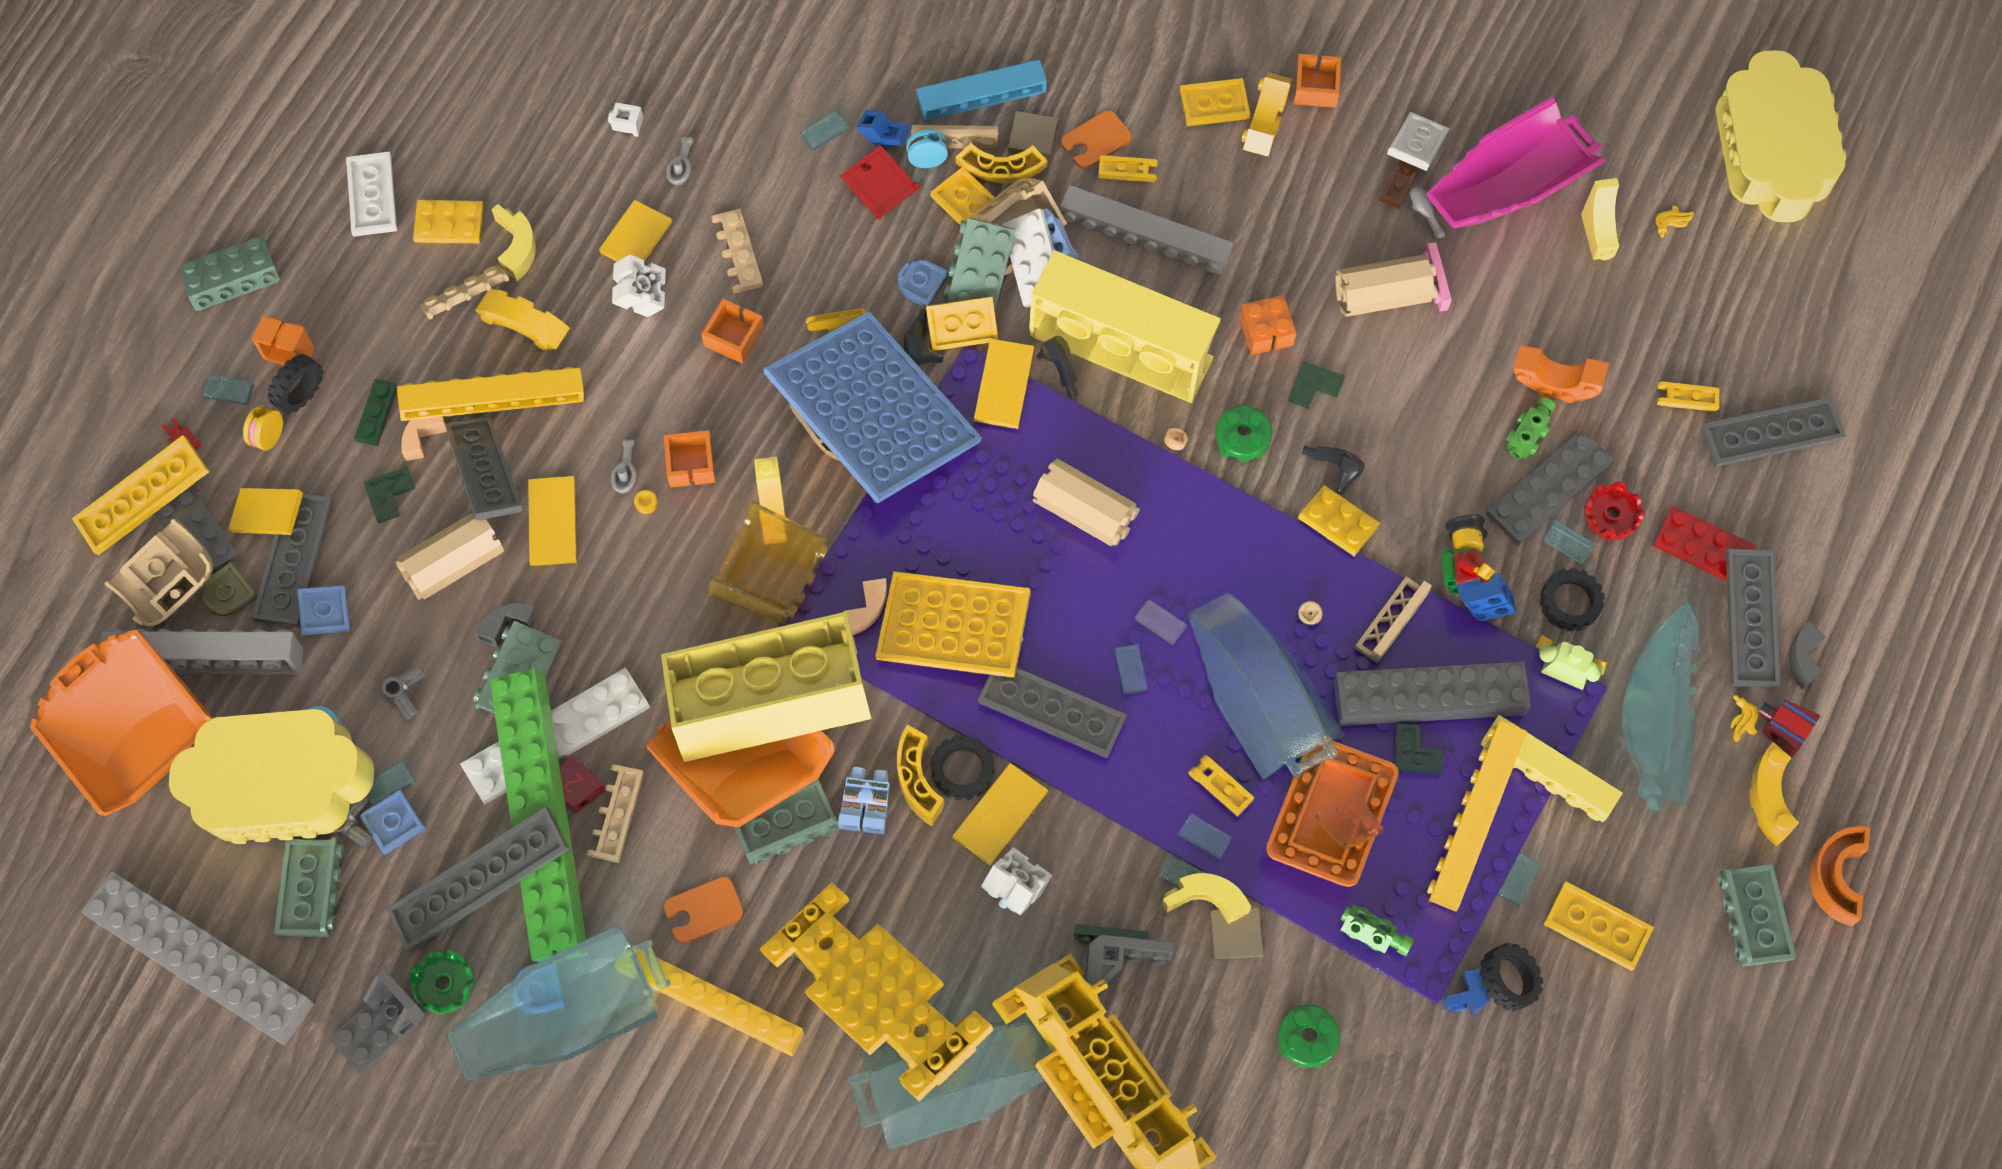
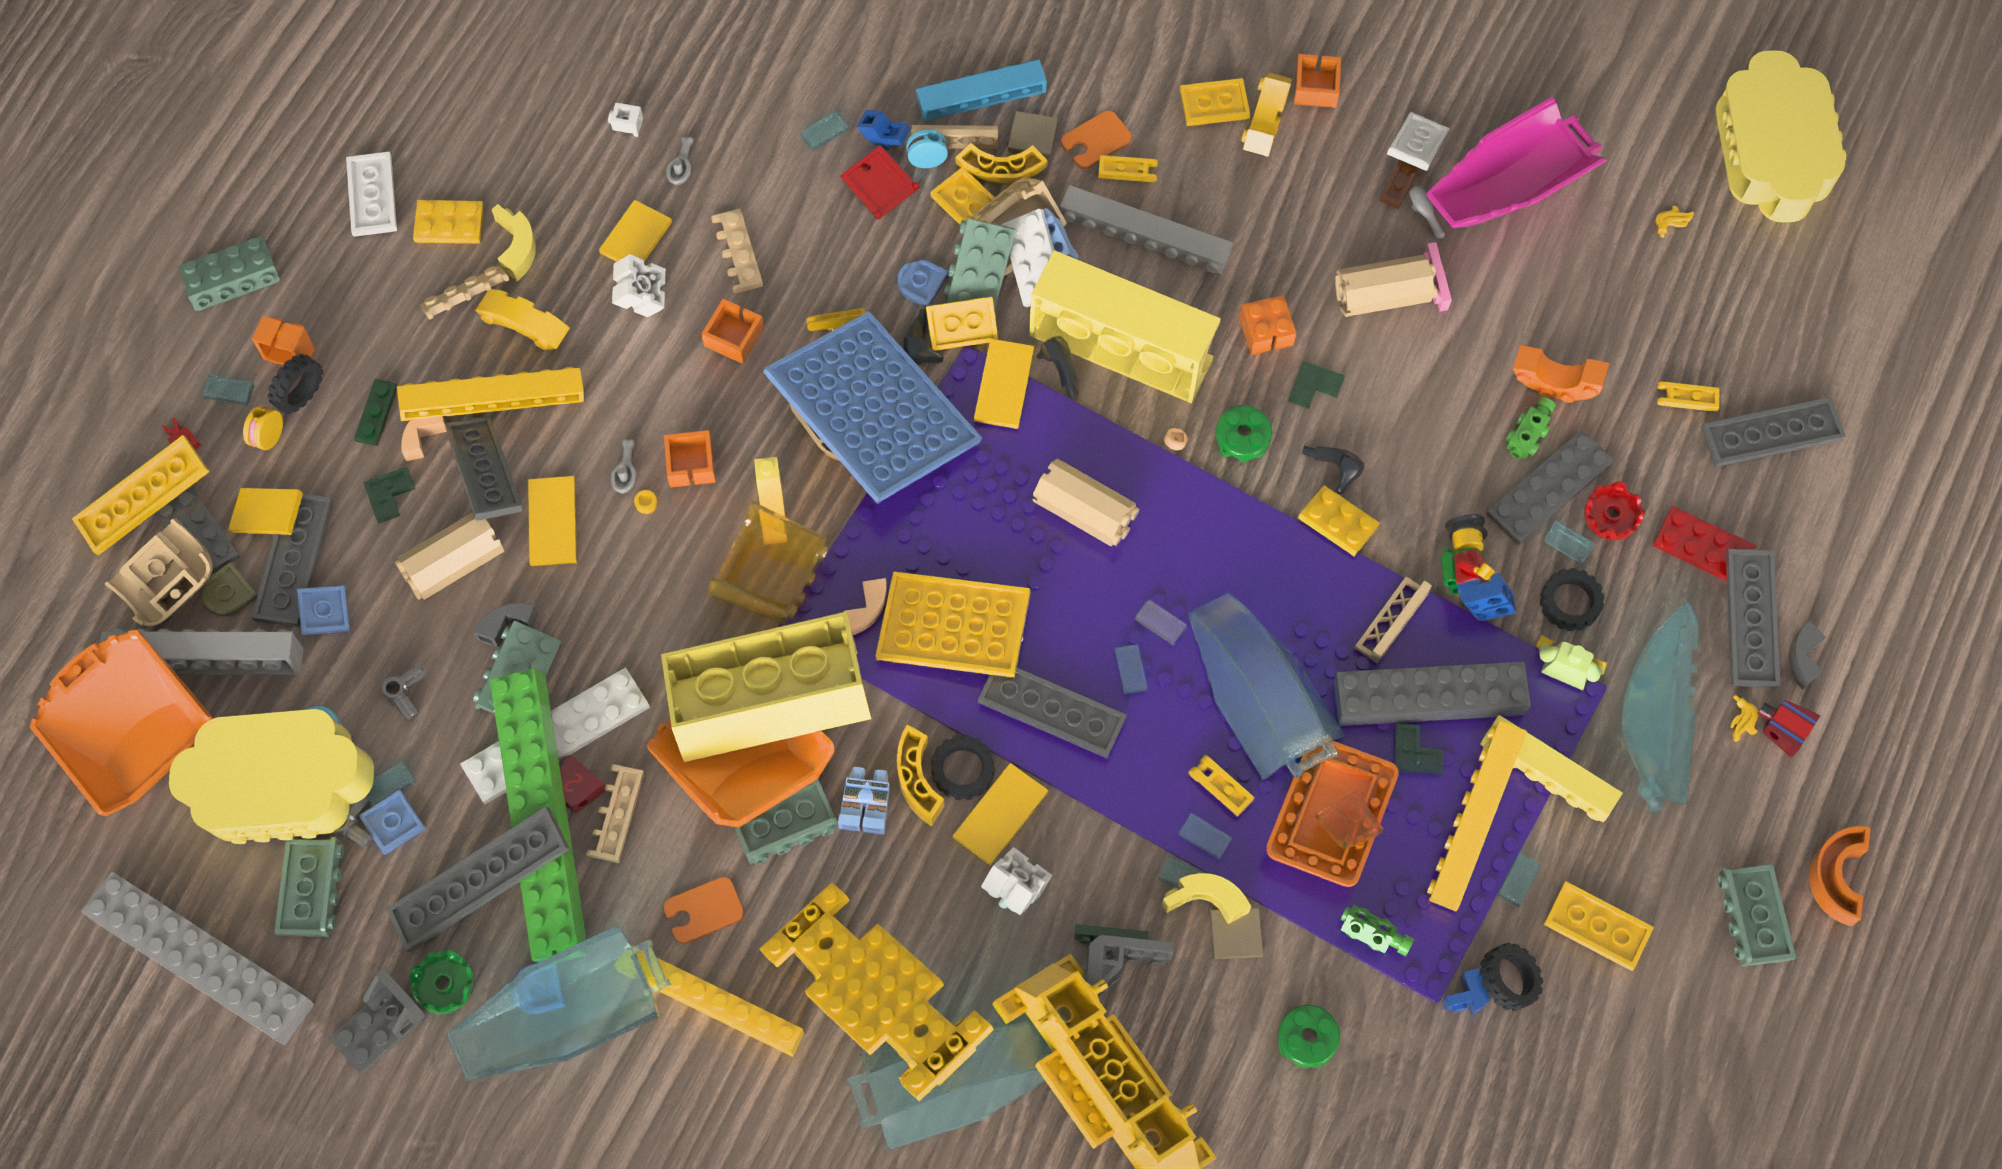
light nougat tile [1298,601,1323,625] -> none
light yellow arch [1581,178,1619,260] -> none
yellow brick [1749,742,1799,847] -> none

